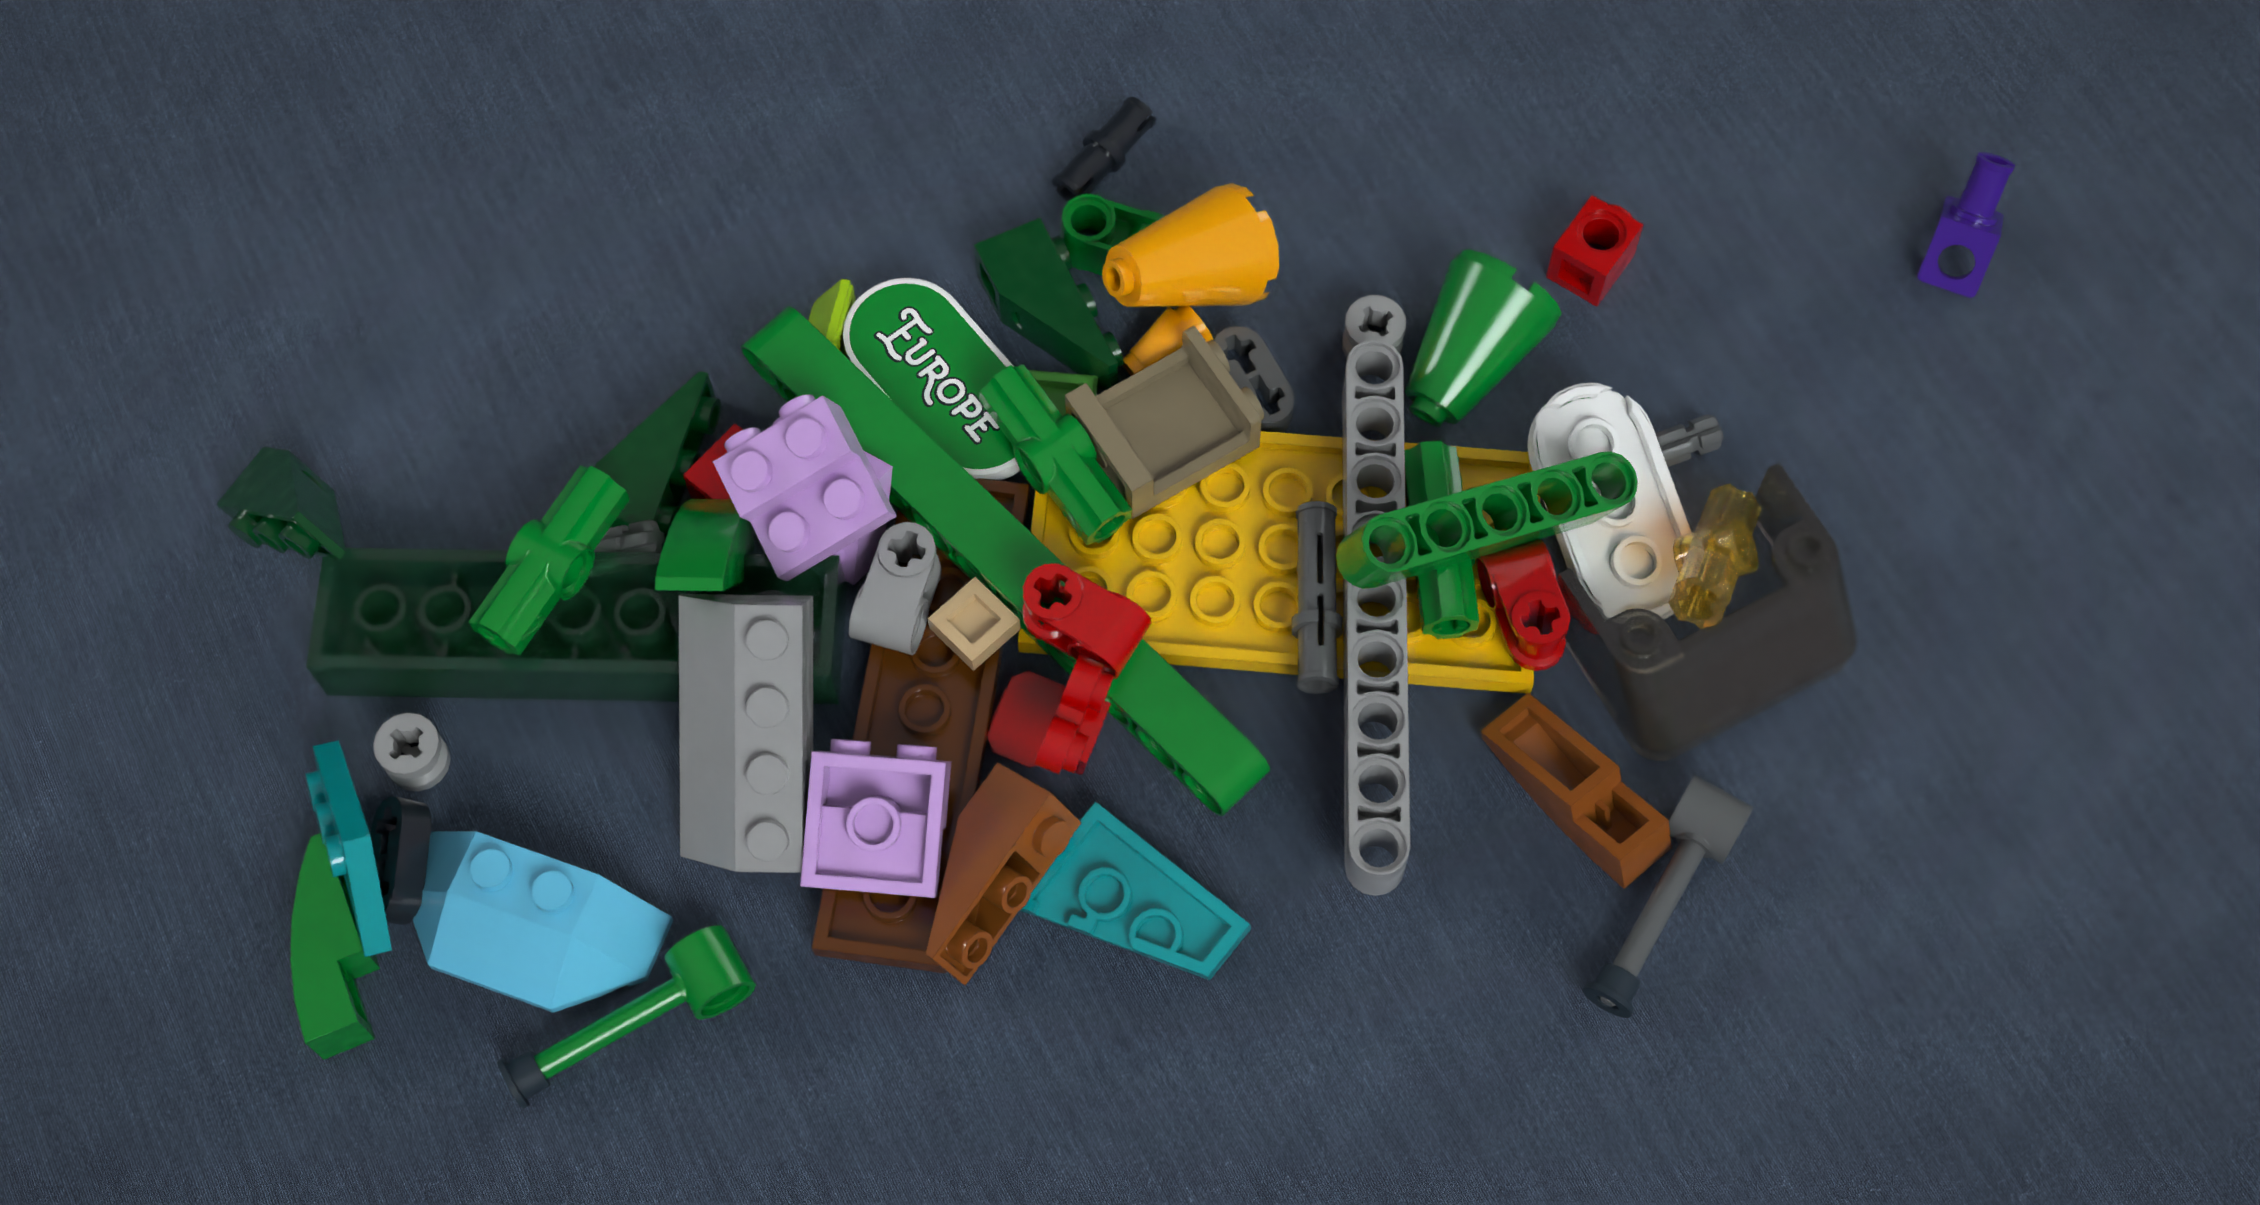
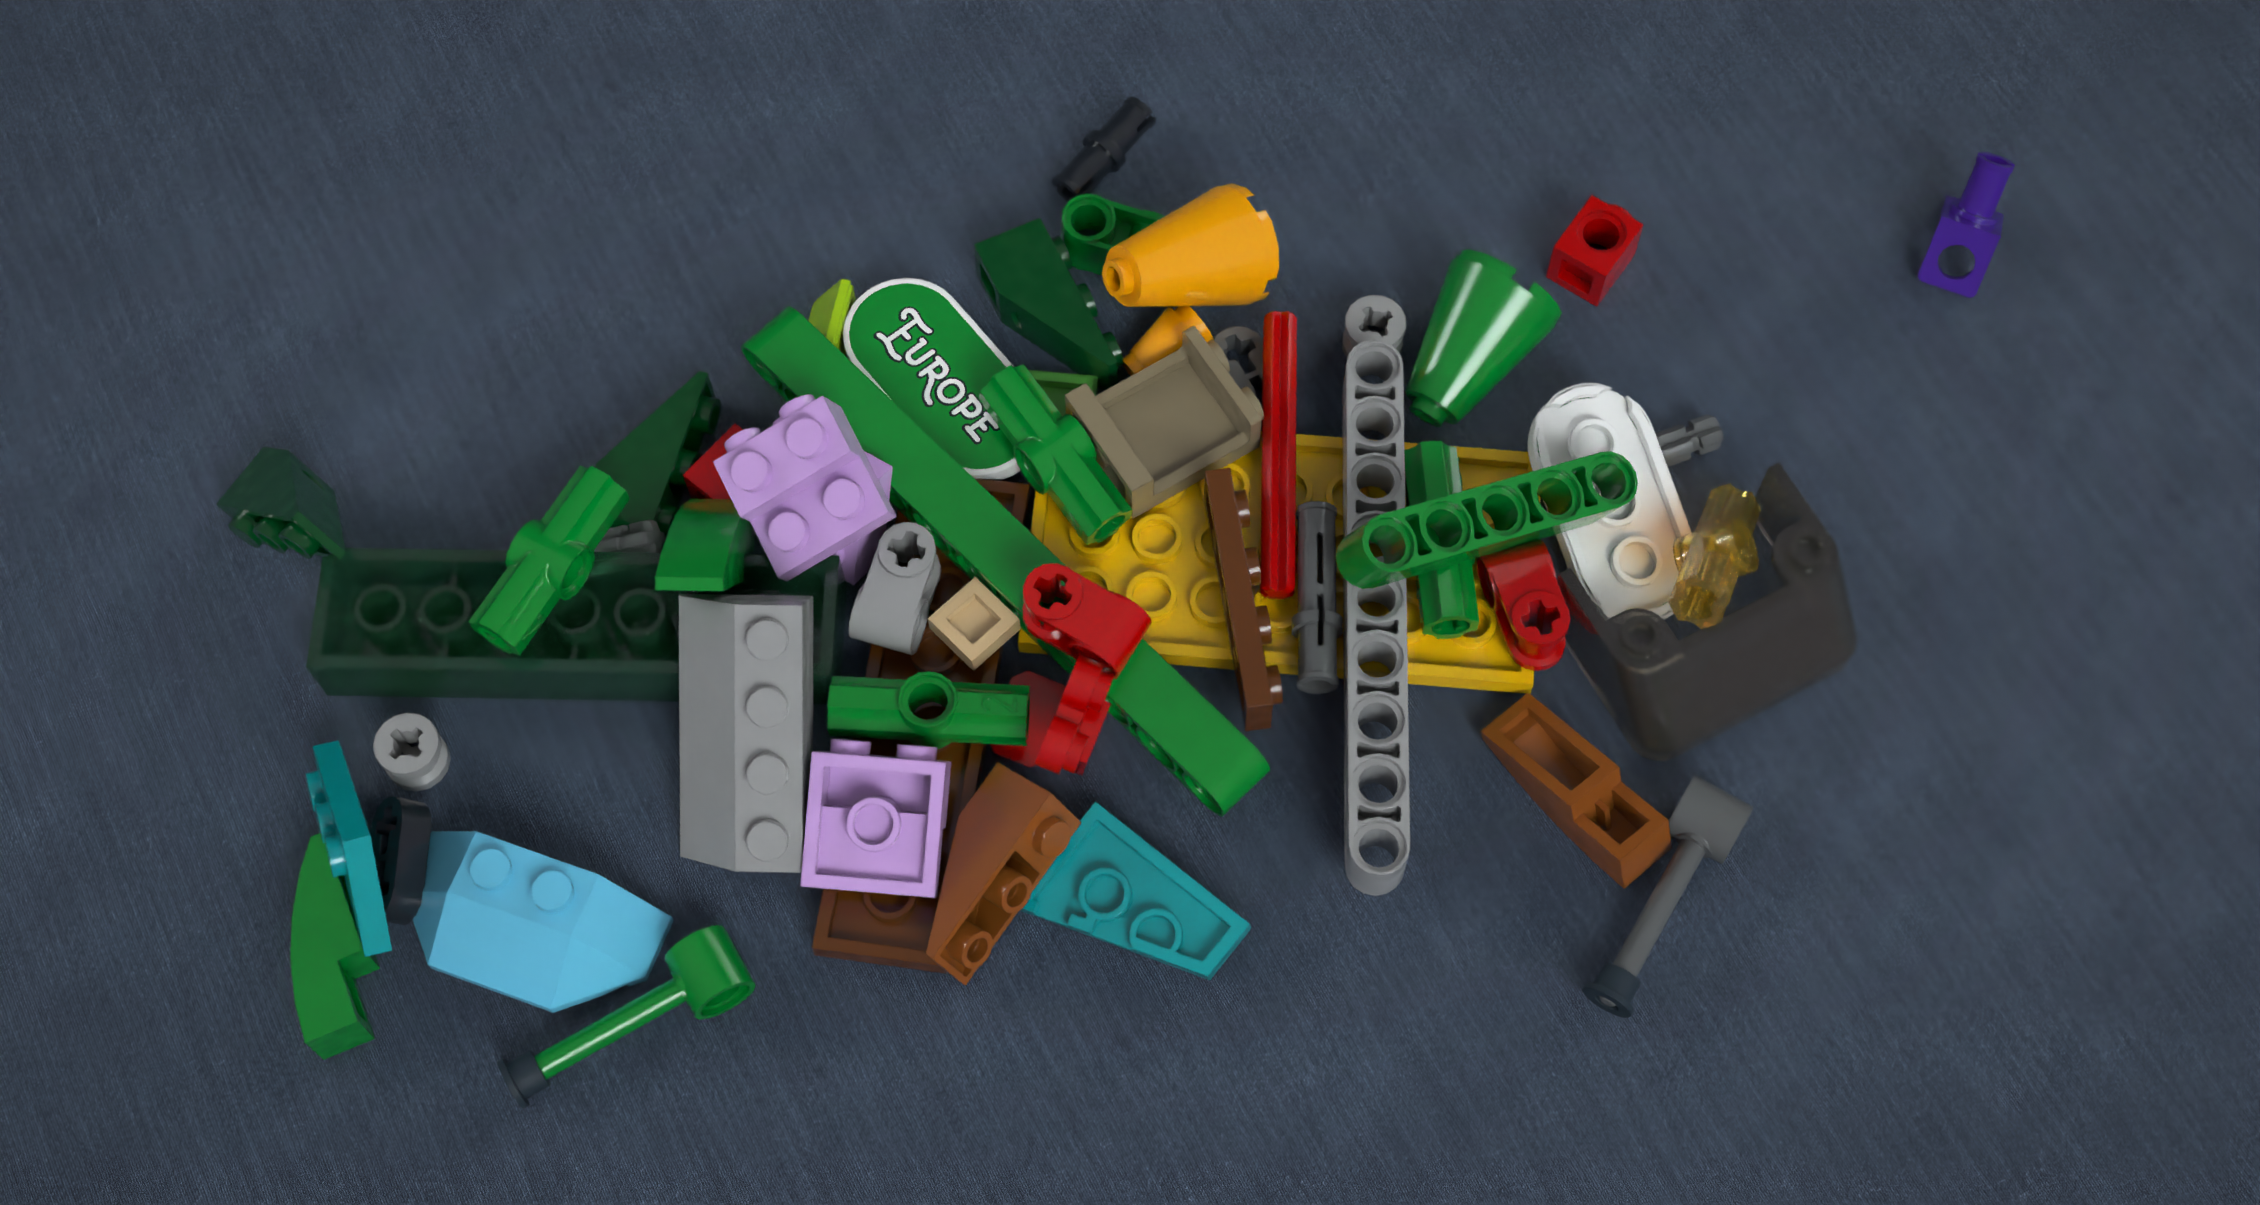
none -> green piece [827,671,1030,749]
none -> reddish brown plate [1204,468,1283,732]
none -> red axle [1260,311,1297,600]

